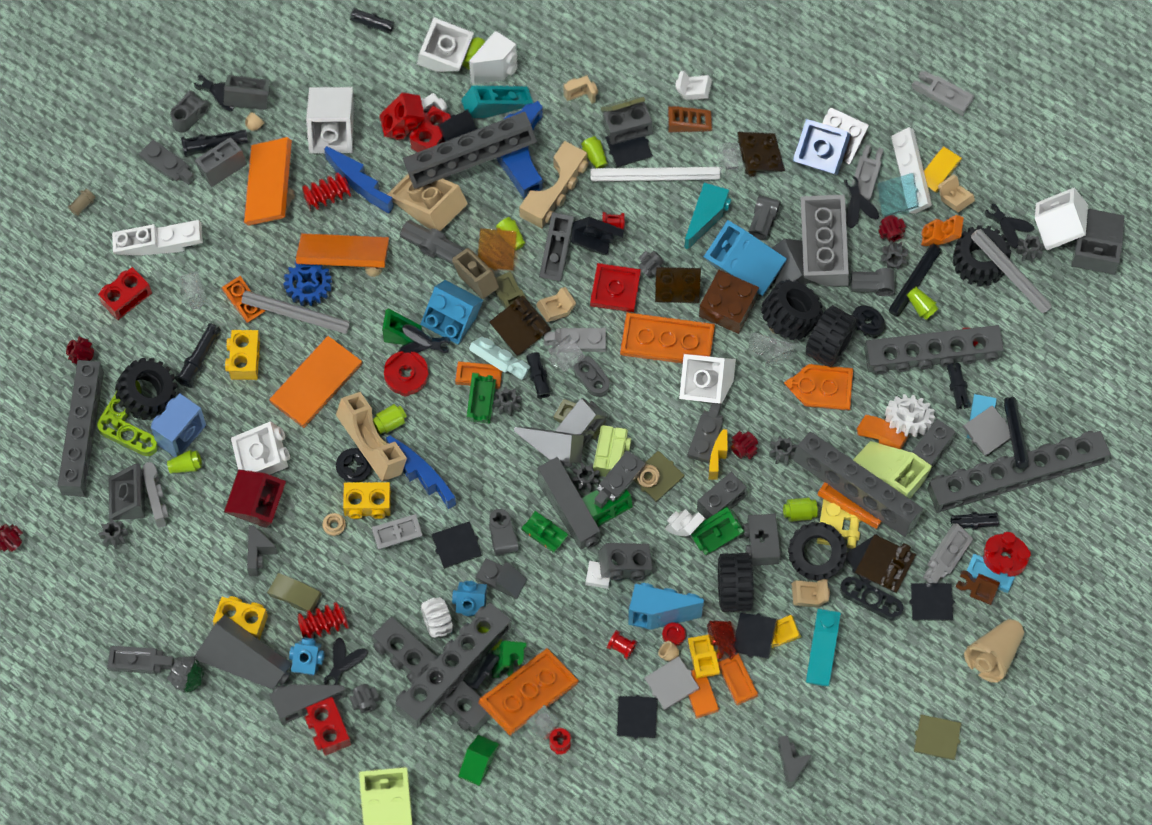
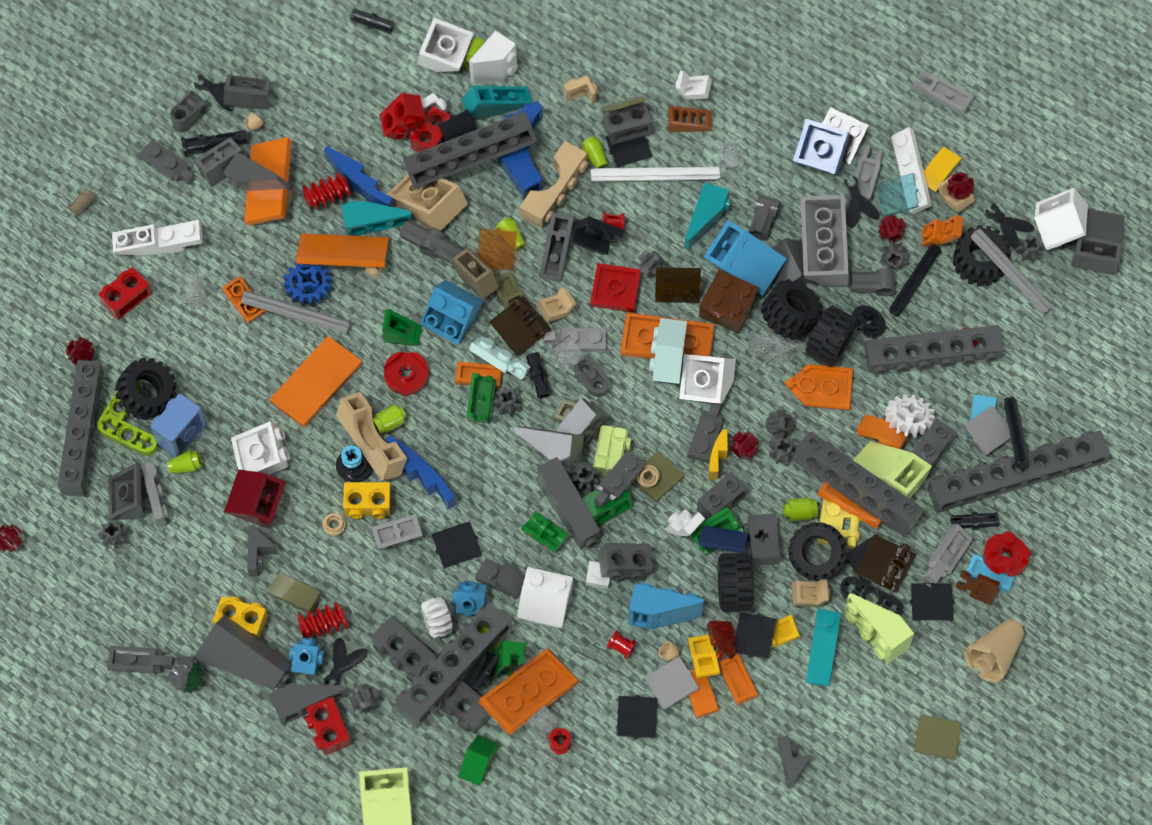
black pin [175,323,221,388] -> none
yellow brick [225,330,260,380] -> none
white slope [306,87,354,153] -> none
black piece [398,325,450,353] -> none
dark grey piece [489,509,518,556] -> none
red tile [662,623,686,646] -> none
dark brown hinge [737,132,785,177] -> none
lime cone [906,287,939,320] -> none
black pin [946,363,970,410] -> none
none -> dark grey slope [223,152,290,191]
none -> teal slope [341,201,412,236]
none -> medium azure bush [341,445,362,469]
none -> white slope [517,567,573,629]
none -> light aqua brick [649,318,687,384]
none -> dark blue slope [698,526,748,553]
none -> dark grey gear [765,409,794,438]
none -> yellowish green slope [844,593,914,664]
none -> dark red gear [947,172,975,200]

